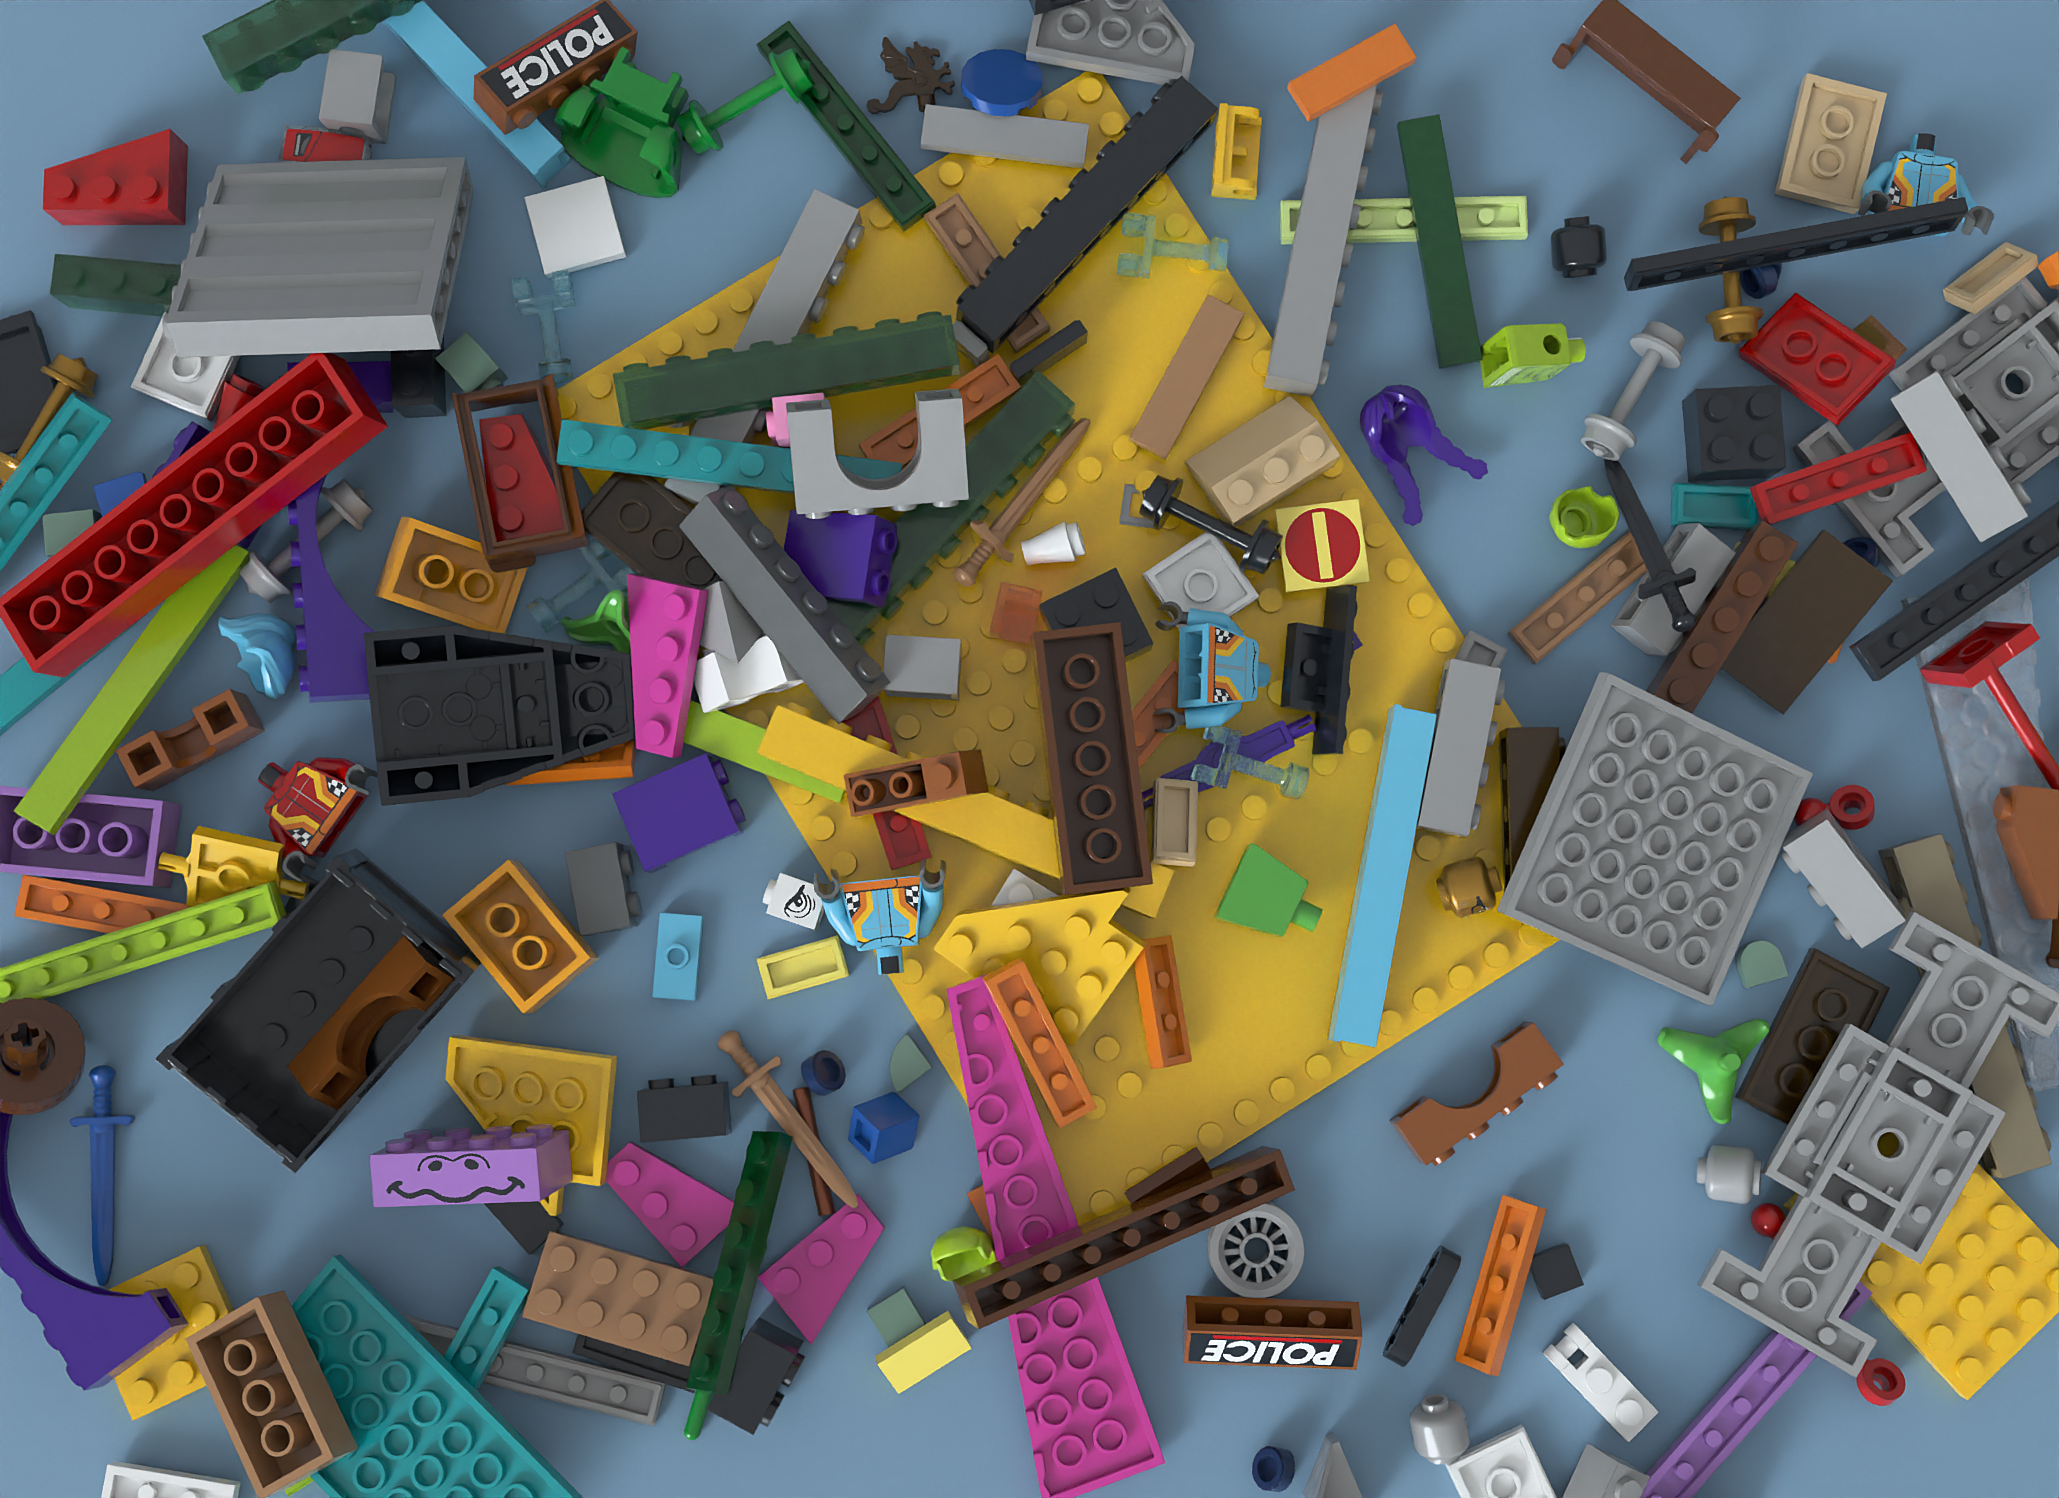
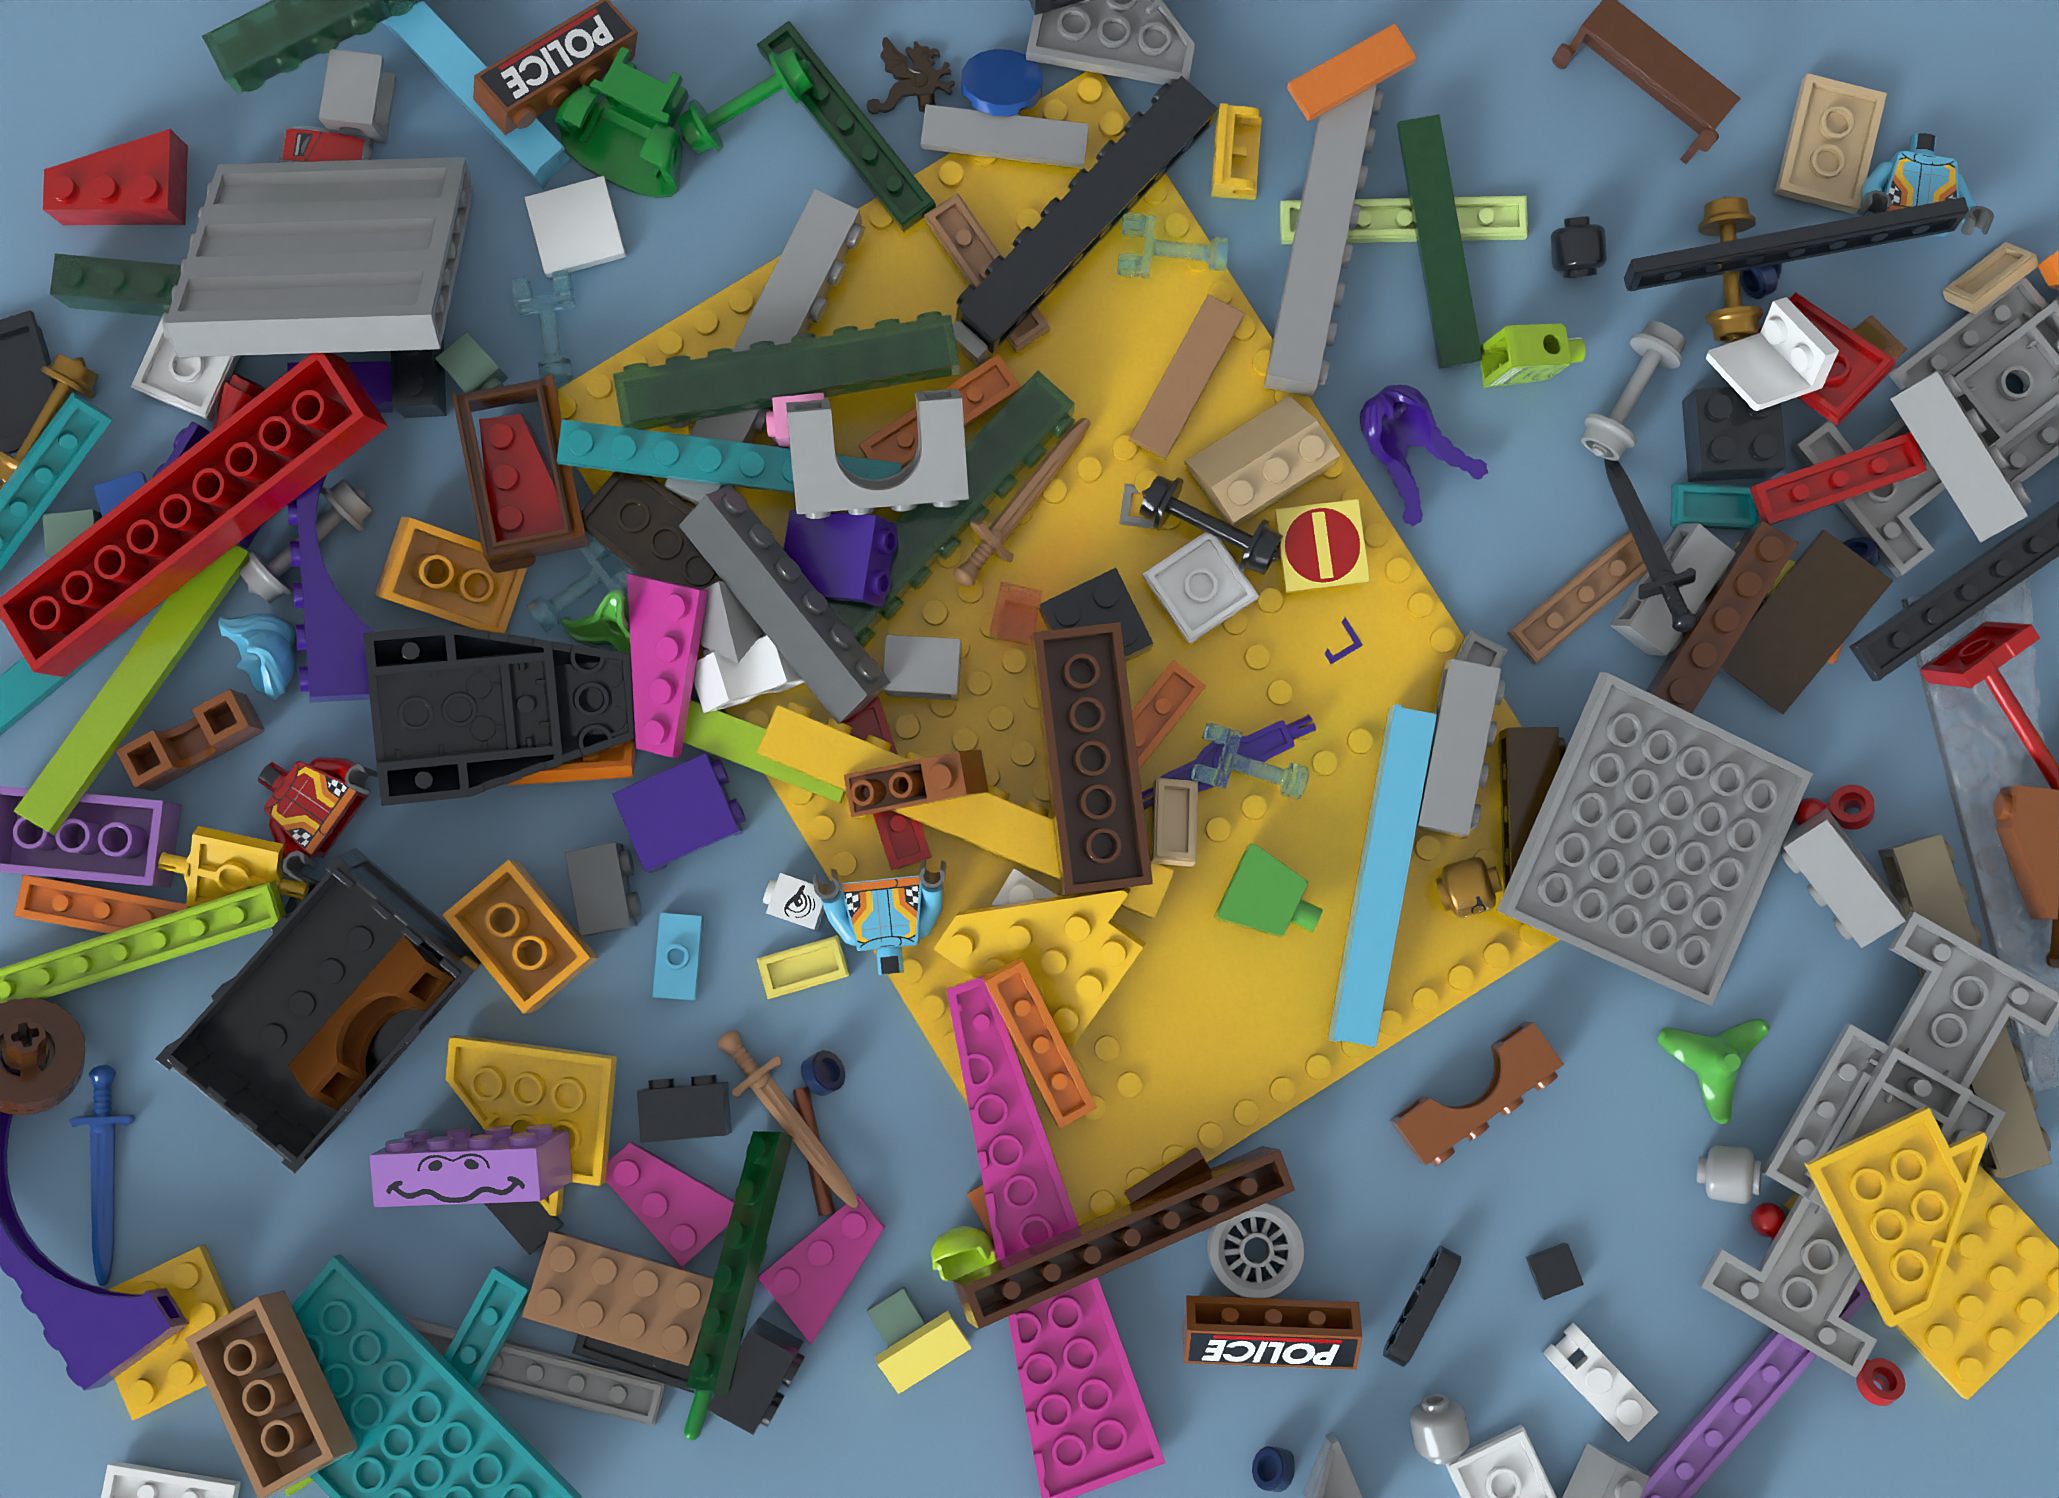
blue panel [848,1092,920,1164] -> none
sand green tile [890,1033,932,1093] -> none
black tile [1010,320,1088,386] -> none
white cone [1021,521,1086,566] -> none
orange plate [1133,935,1192,1069] -> none
medium azure torso [1153,601,1271,733] -> none
black bracket [1280,585,1358,756] -> none
orange plate [1454,1195,1547,1376] -> none
lime hair [1549,486,1620,548] -> none
dark brown tile [1735,948,1890,1126] -> none
sand green tile [1736,940,1788,988] -> none
none -> white bracket [1706,297,1839,411]
none -> yellow wing [1804,1107,1987,1327]

